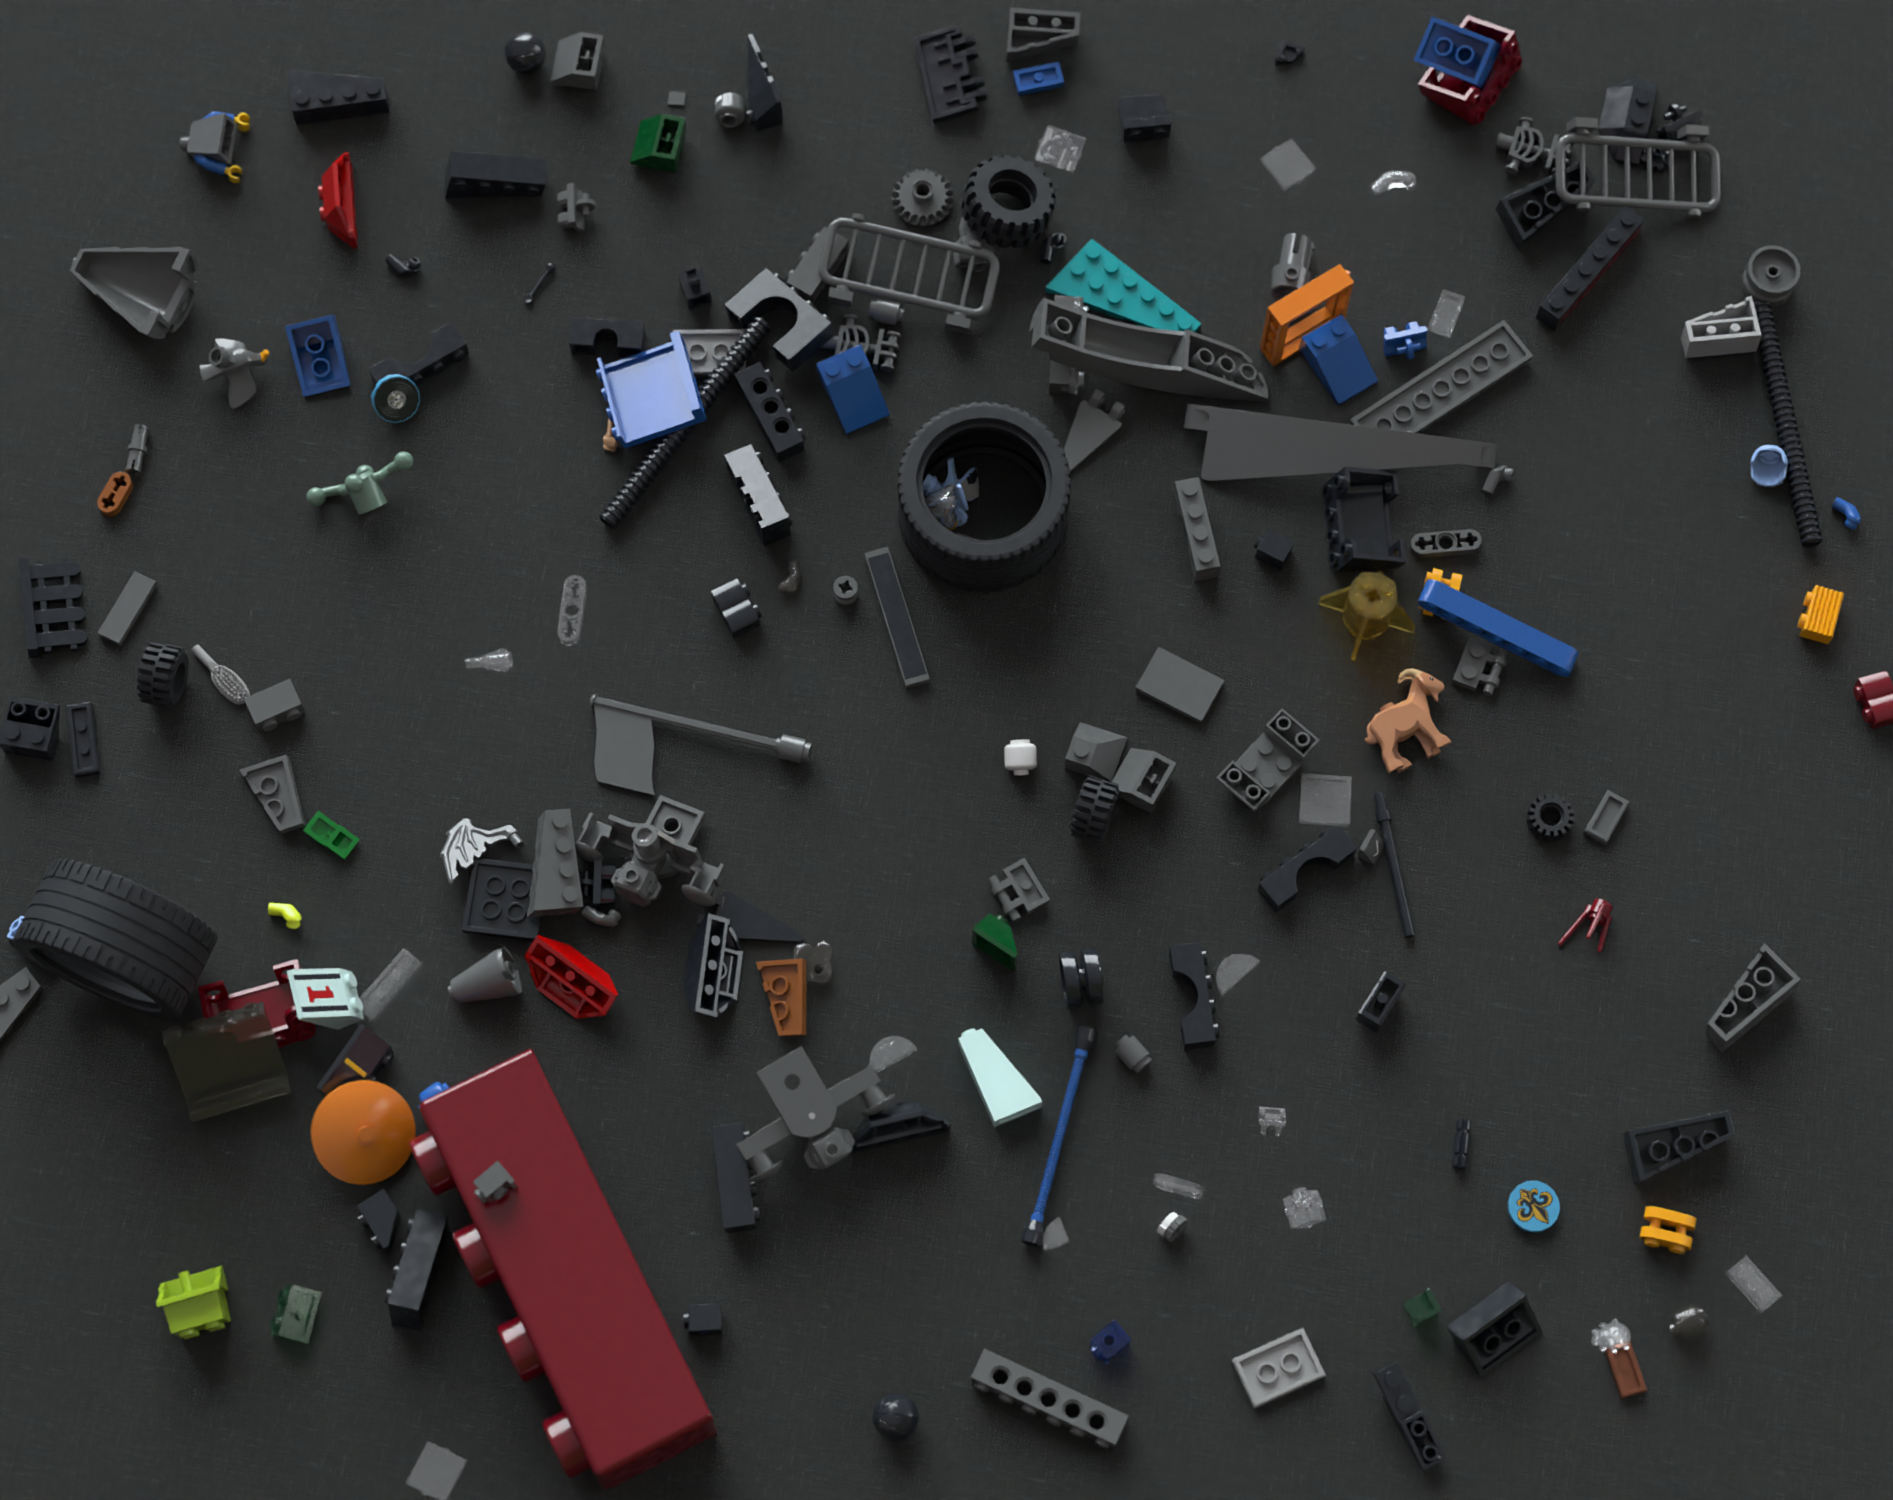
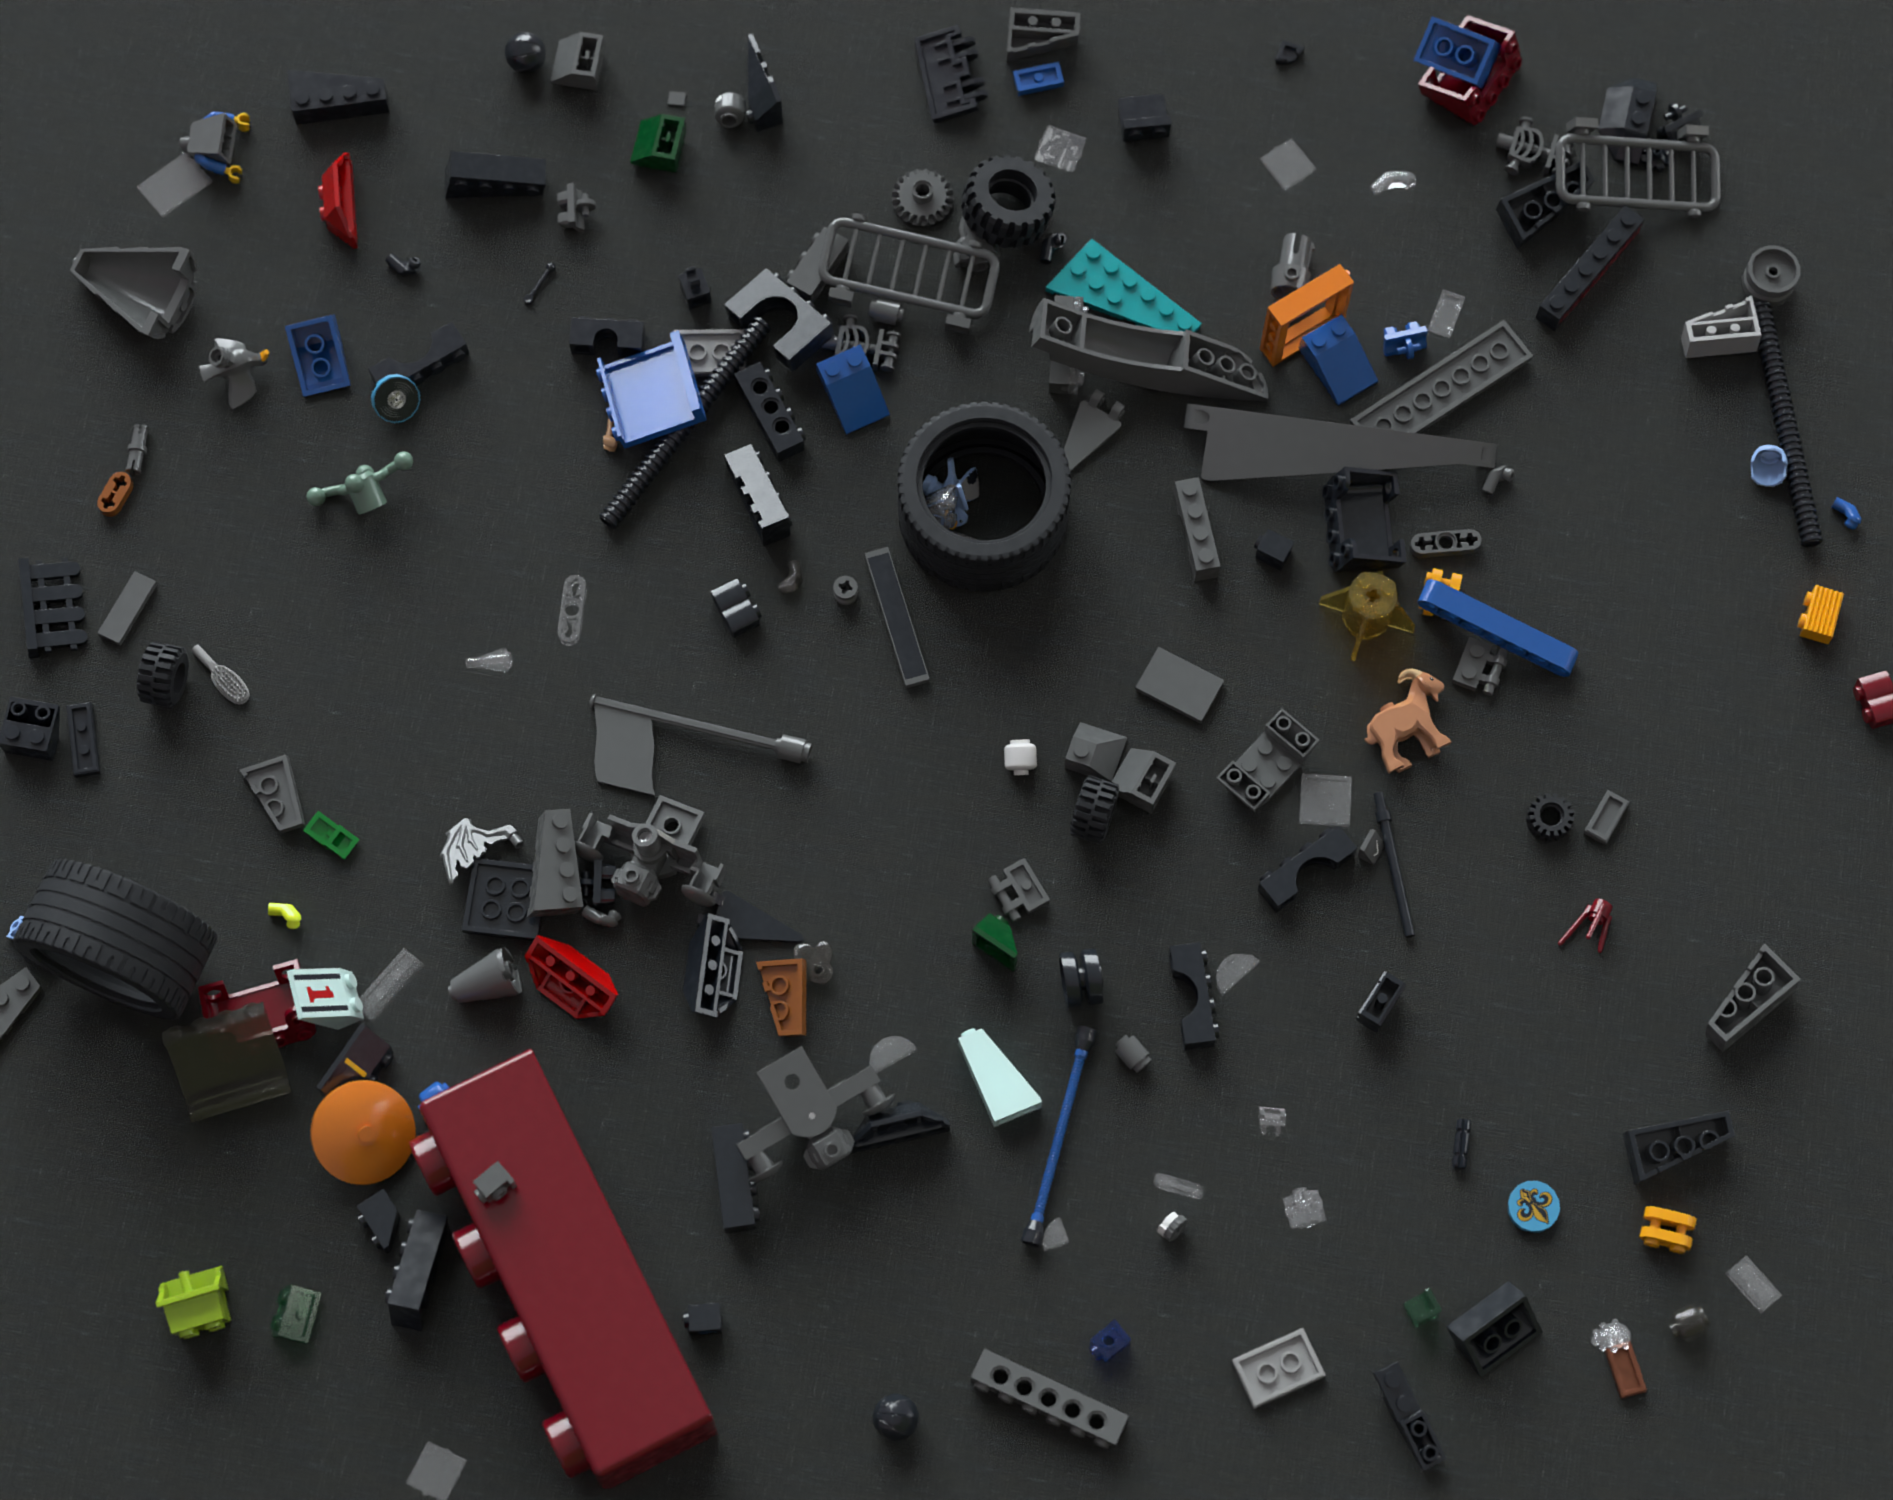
dark grey brick [244,679,305,732] -> none
none -> clear piece [137,152,212,218]

